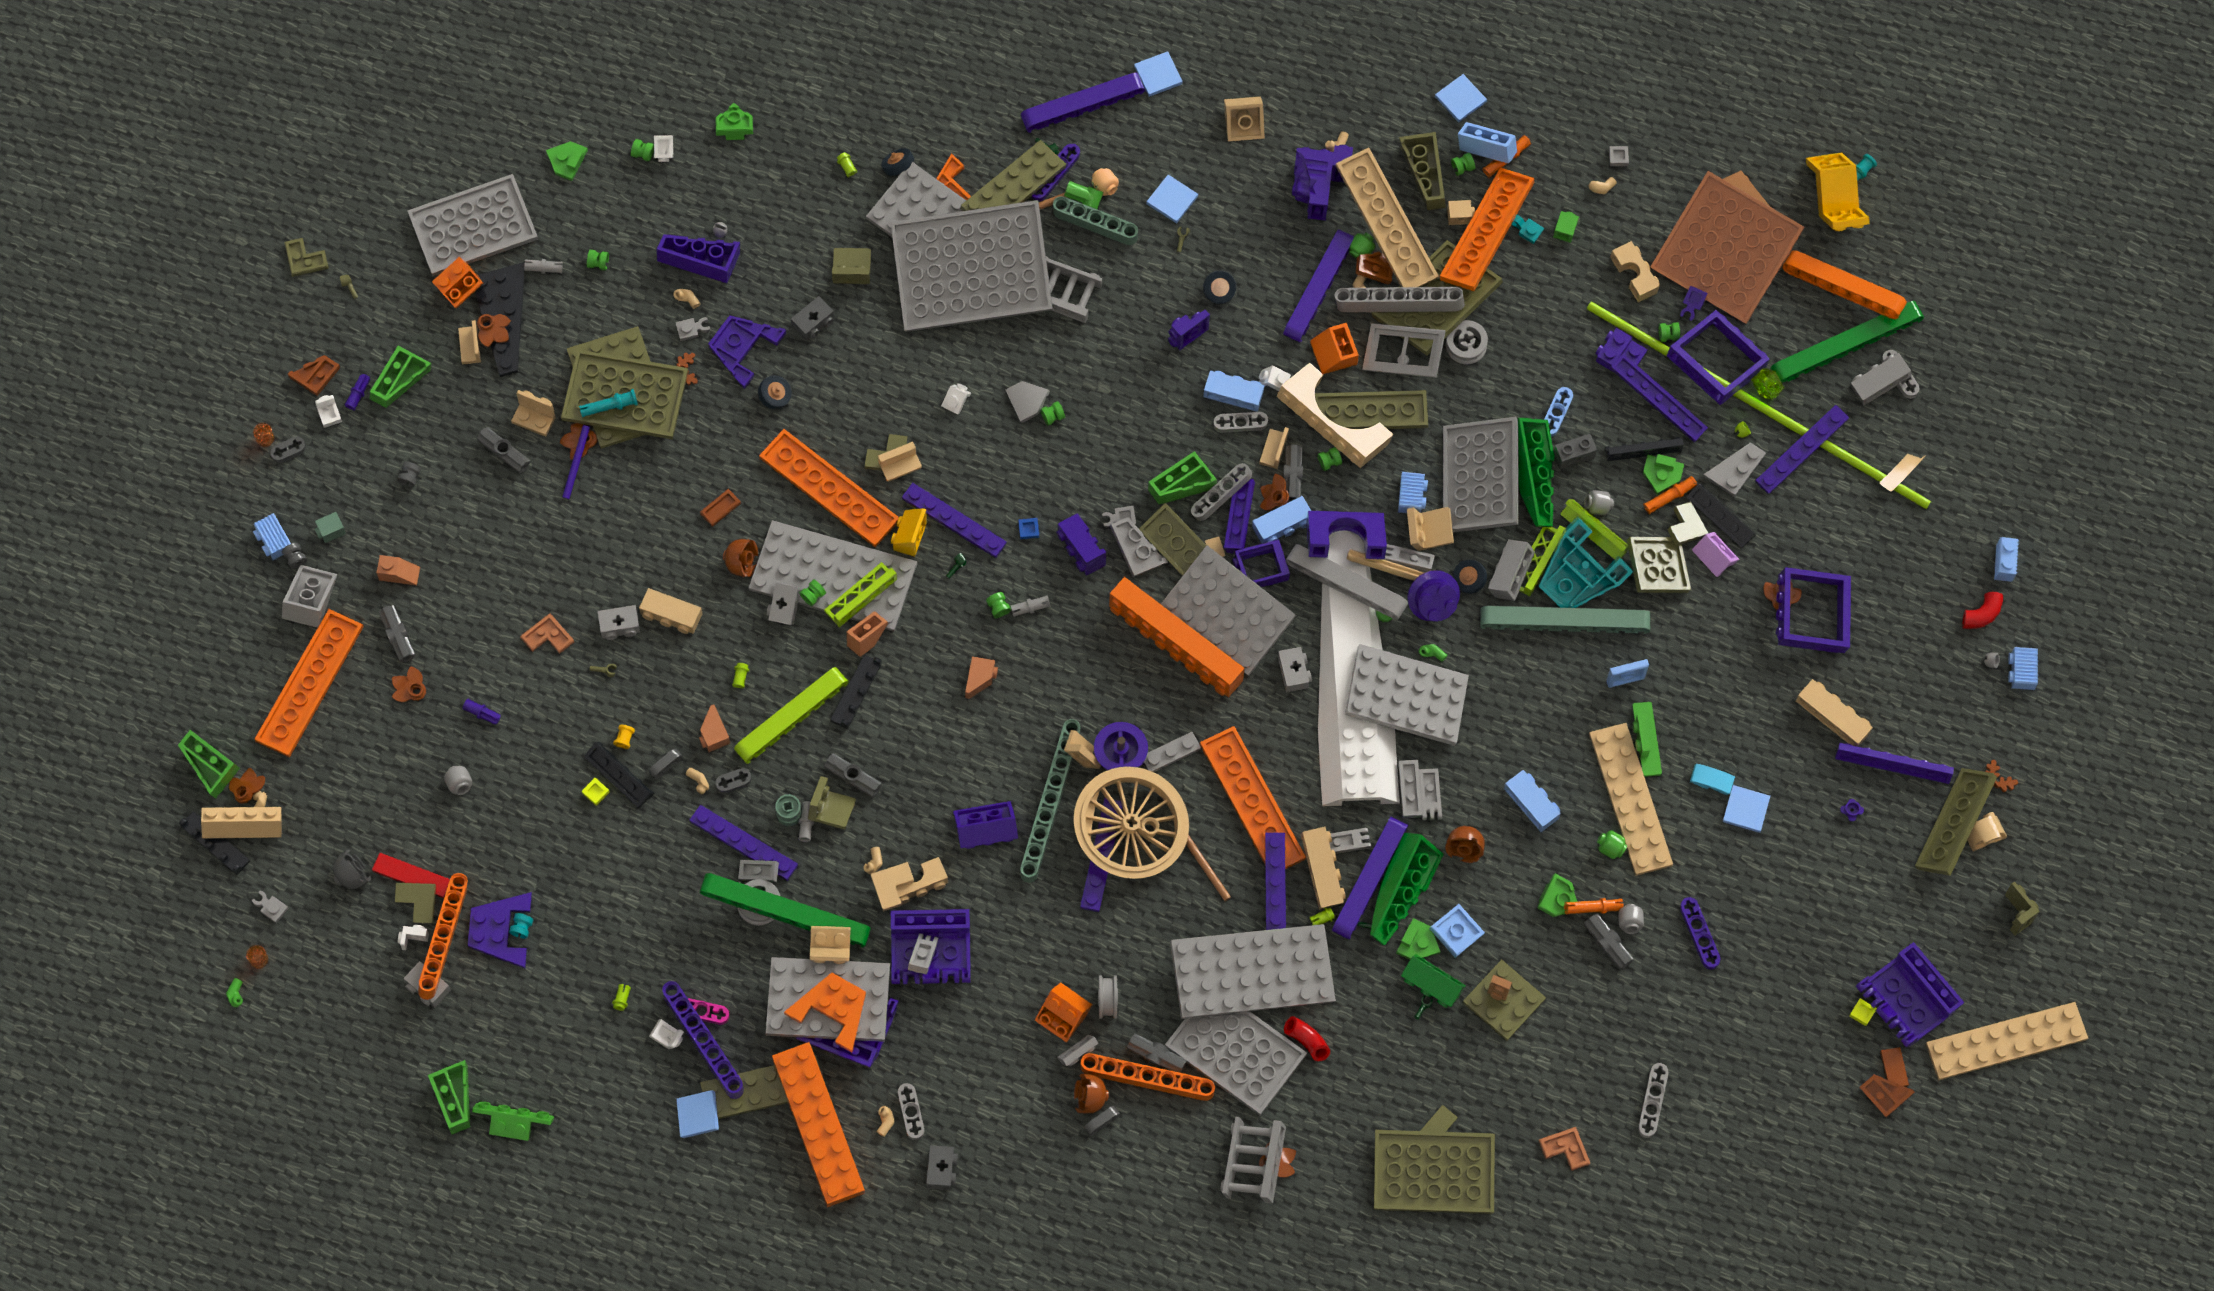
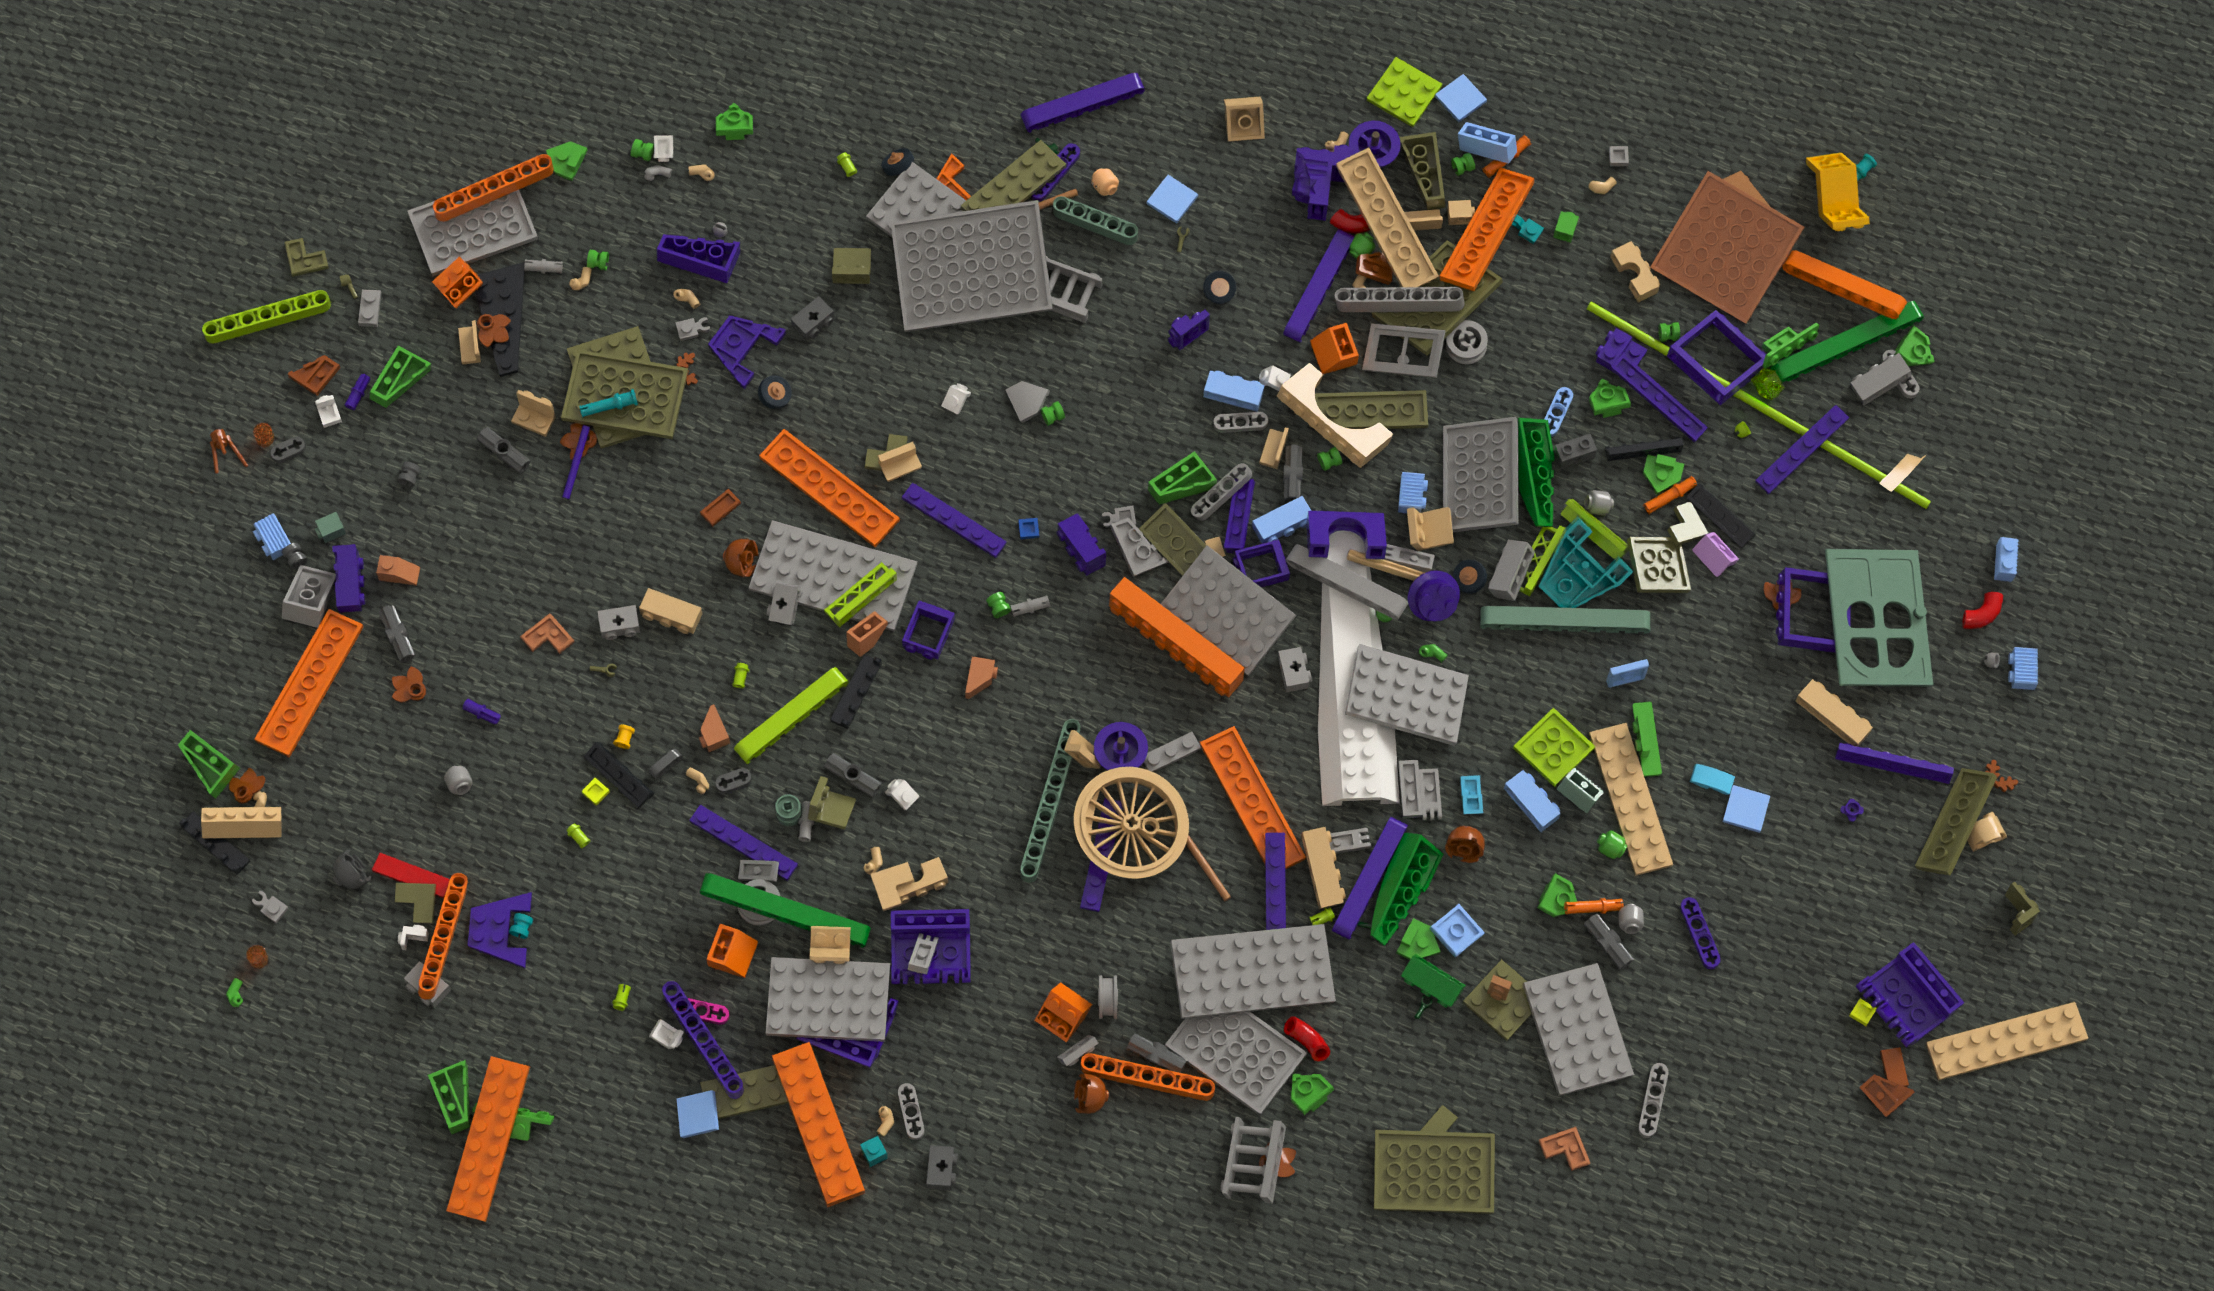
orange wing [784,973,866,1053] -> none
bright green wheel [799,580,826,606] -> none
yellow slope [891,508,927,557] -> none
dark green hand [946,553,967,579] -> none
dark purple slope [953,801,1018,849] -> none
bright green piece [1064,181,1104,209] -> none
dark grey beam [1084,1106,1120,1136] -> none
light blue tile [1134,51,1183,97] -> none
dark orange plate [1260,474,1289,511] -> none
dark purple plate [1680,286,1708,321] -> none
light grey wing [1703,443,1766,497] -> none
none -> lime beam [202,290,331,343]
none -> dark orange plant [210,429,248,474]
none -> dark purple wedge [332,544,365,613]
none -> light grey plate [358,289,381,327]
none -> orange beam [433,154,554,222]
none -> orange plate [446,1056,530,1222]
none -> lime pin [566,823,591,848]
none -> tan arm [569,267,592,291]
none -> light grey arm [644,165,672,181]
none -> tan arm [688,165,714,181]
none -> orange slope [706,924,758,978]
none -> teal brick [860,1136,888,1167]
none -> white bracket [885,779,919,810]
none -> dark purple window [902,600,955,660]
none -> bright green plate [1291,1074,1334,1115]
none -> red cylinder [1330,209,1370,234]
none -> dark purple piece [1349,121,1400,168]
none -> lime plate [1367,57,1442,127]
none -> tan panel [1404,209,1443,231]
none -> medium azure slope [1460,775,1483,815]
none -> lime plate [1513,708,1596,787]
none -> light grey plate [1523,963,1634,1096]
none -> sand green brick [1557,768,1604,813]
none -> bright green plate [1589,379,1631,418]
none -> bright green bracket [1762,323,1819,369]
none -> sand green door [1825,549,1933,687]
none -> bright green plate [1894,326,1934,366]

